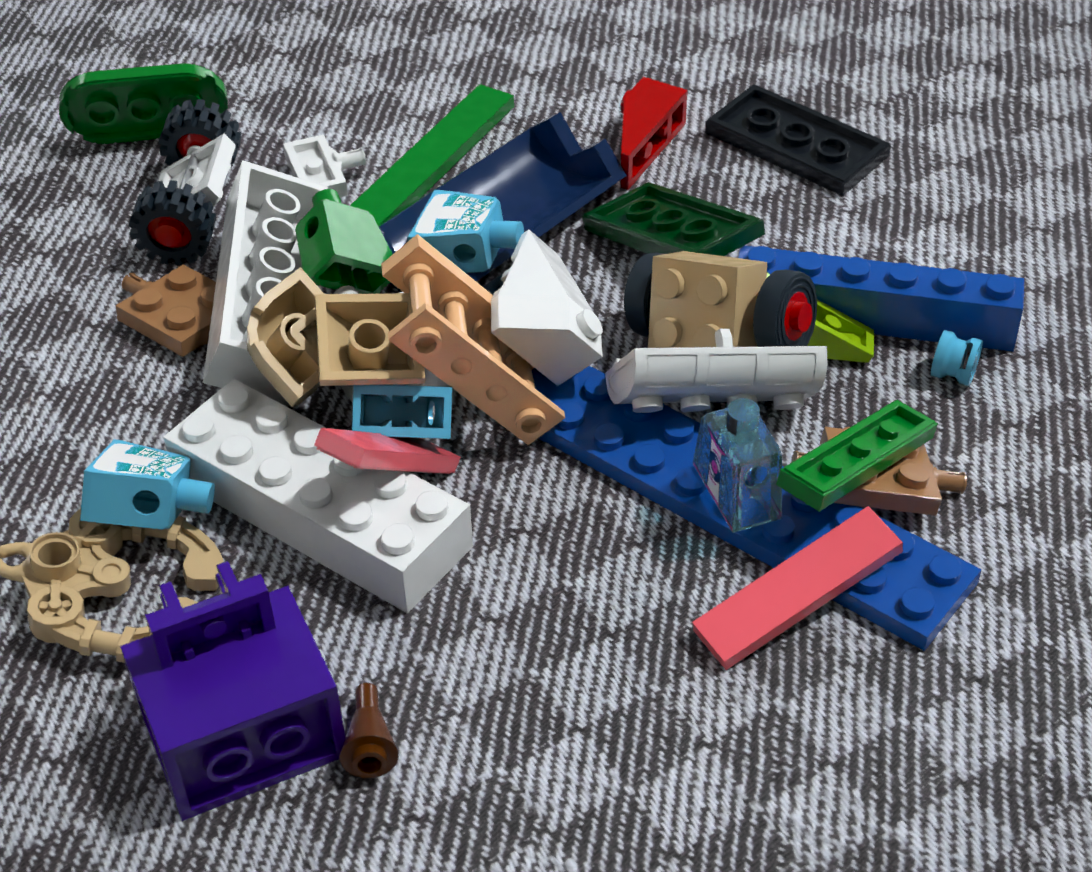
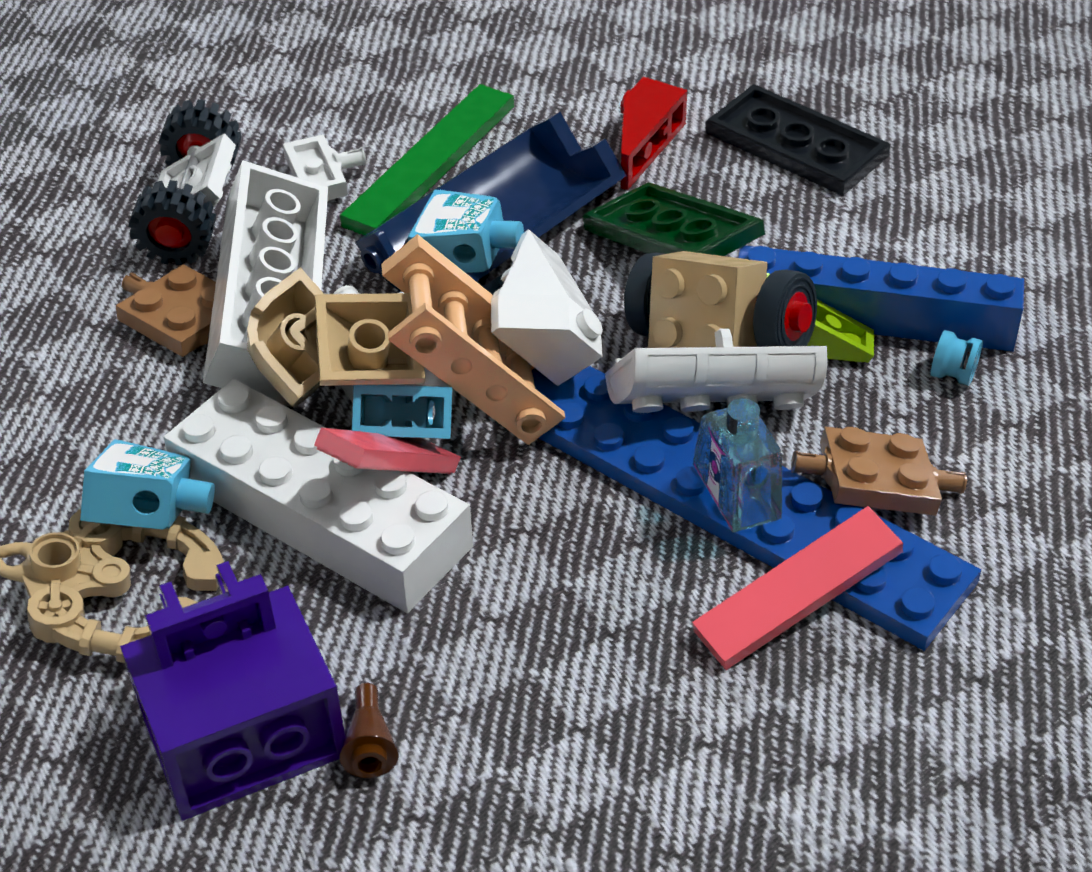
green tile [59,63,228,144] -> none
green torso [295,189,393,294] -> none
green tile [776,400,938,512] -> none

